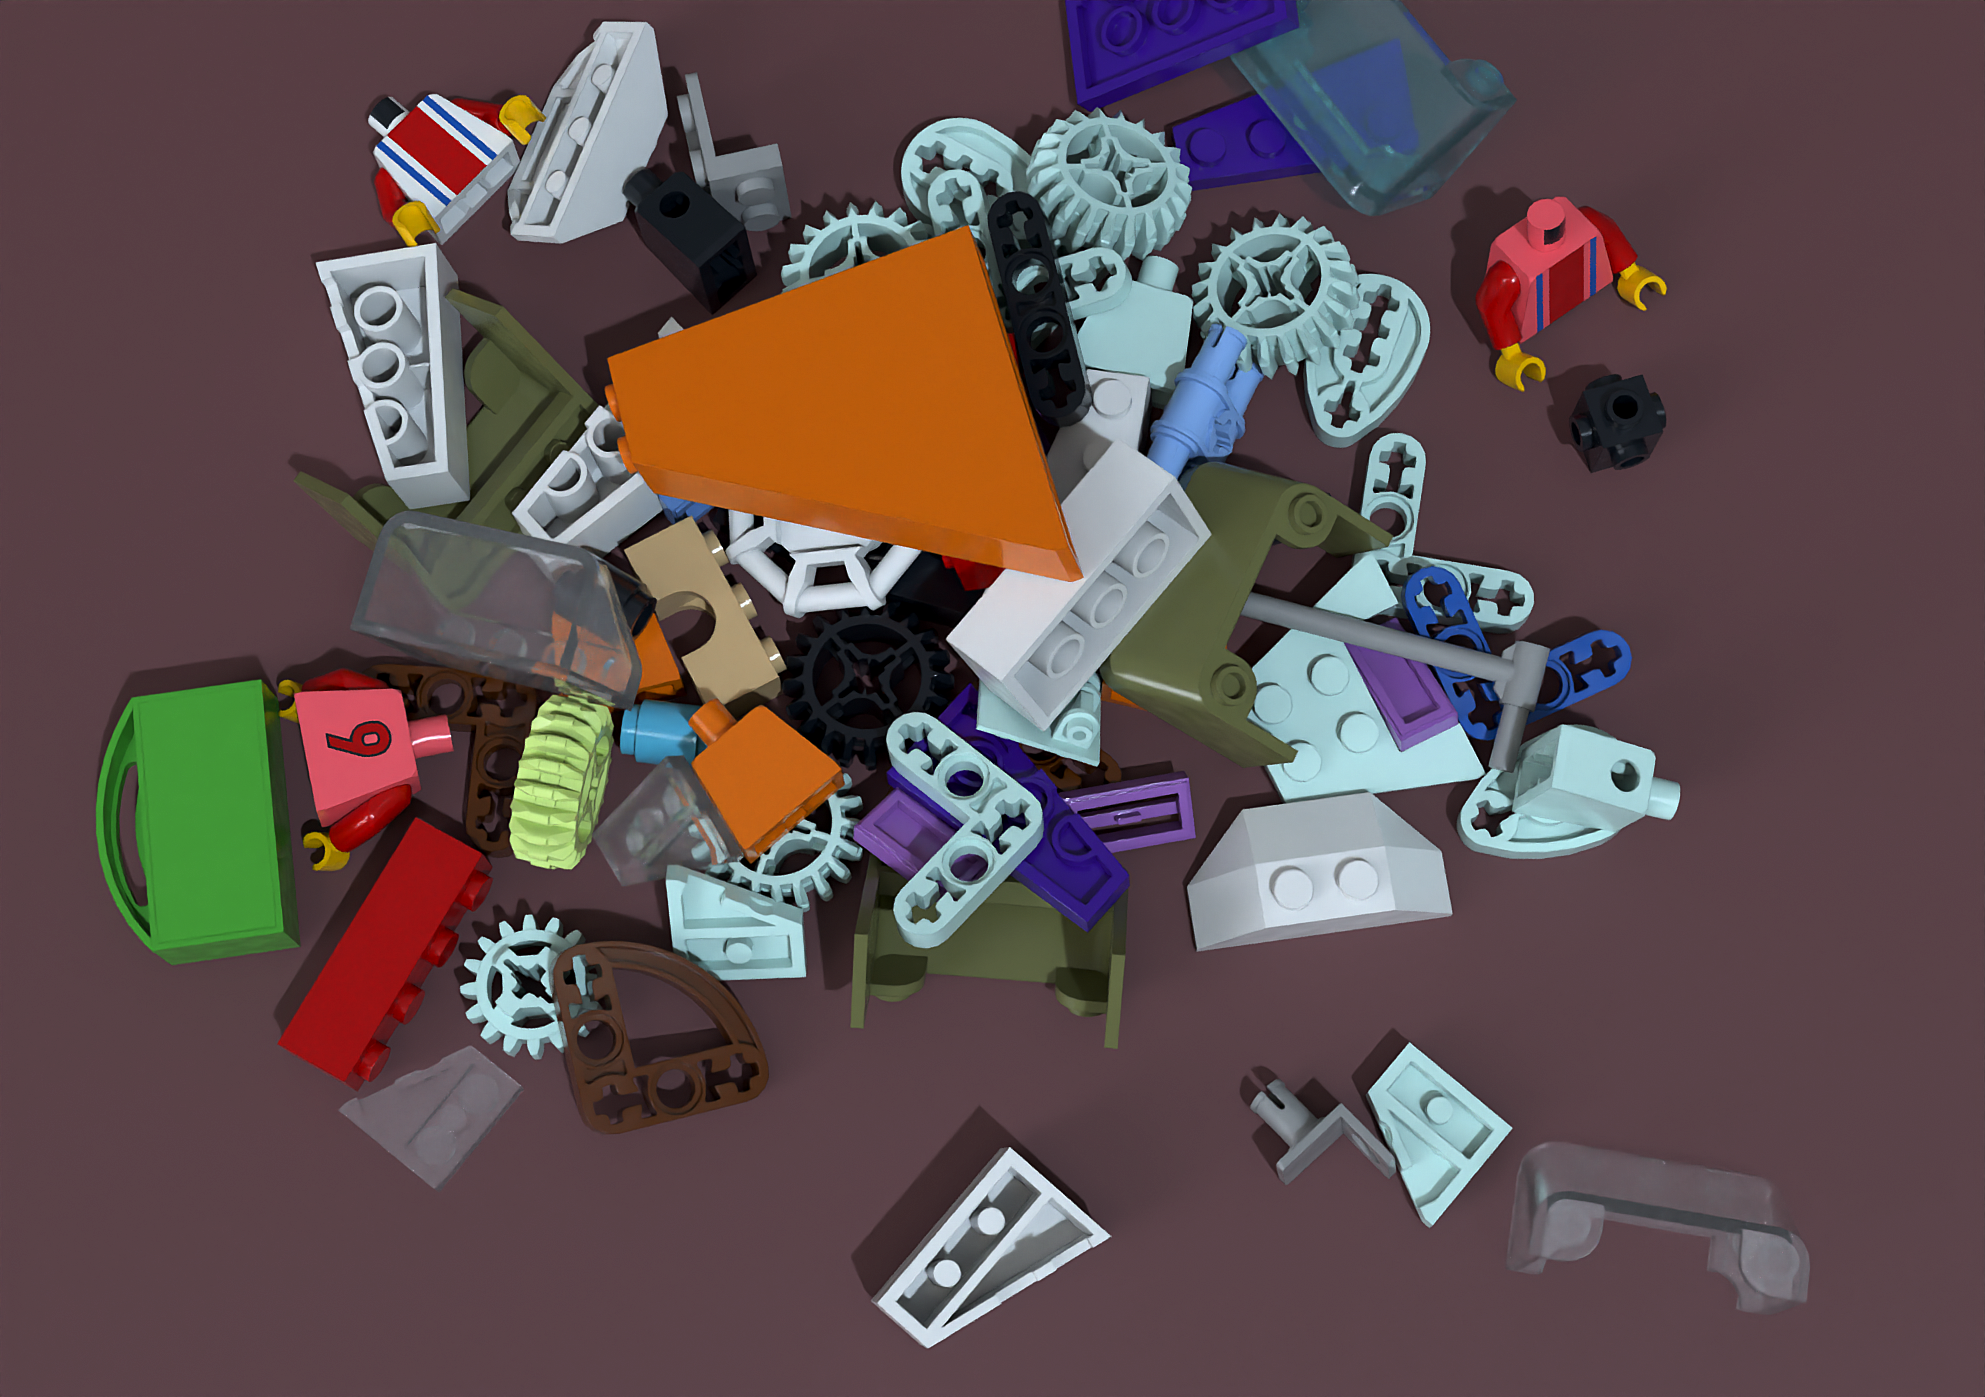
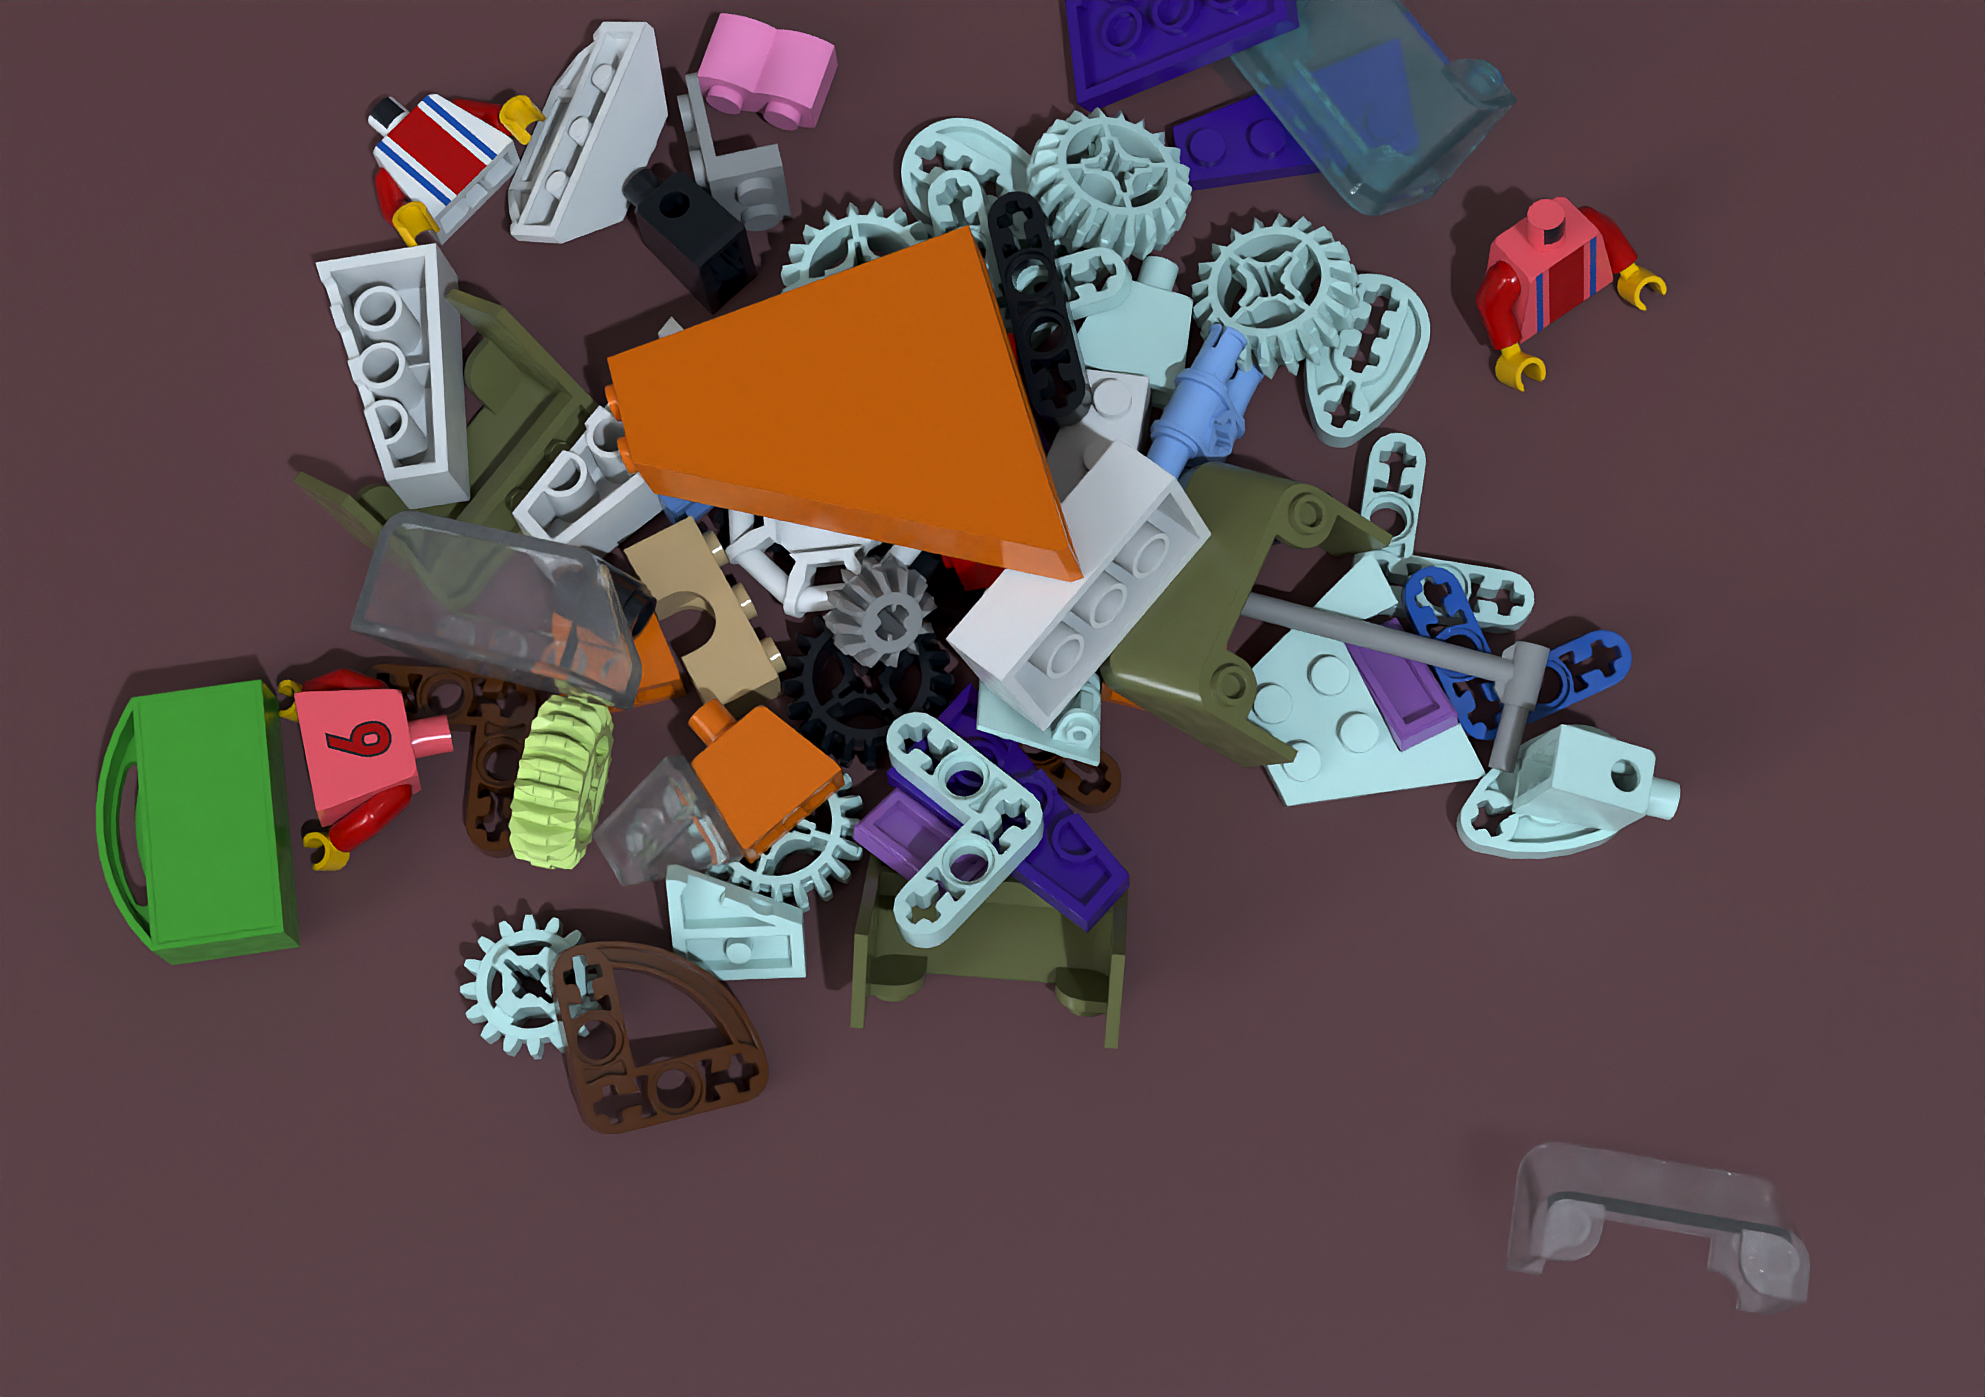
red brick [277,817,493,1092] -> none
clear wing [339,1045,524,1192] -> none
medium azure brick [620,699,708,769] -> none
white wedge [871,1147,1112,1348] -> none
medium lavender tile [1058,771,1196,853] -> none
white wedge [1186,792,1453,952] -> none
light grey bracket [1250,1079,1396,1185] -> none
light aqua wing [1365,1042,1512,1228] -> none
black brick [1569,374,1666,473] -> none
none -> bright pink brick [697,13,838,131]
none -> light grey gear [823,556,938,668]

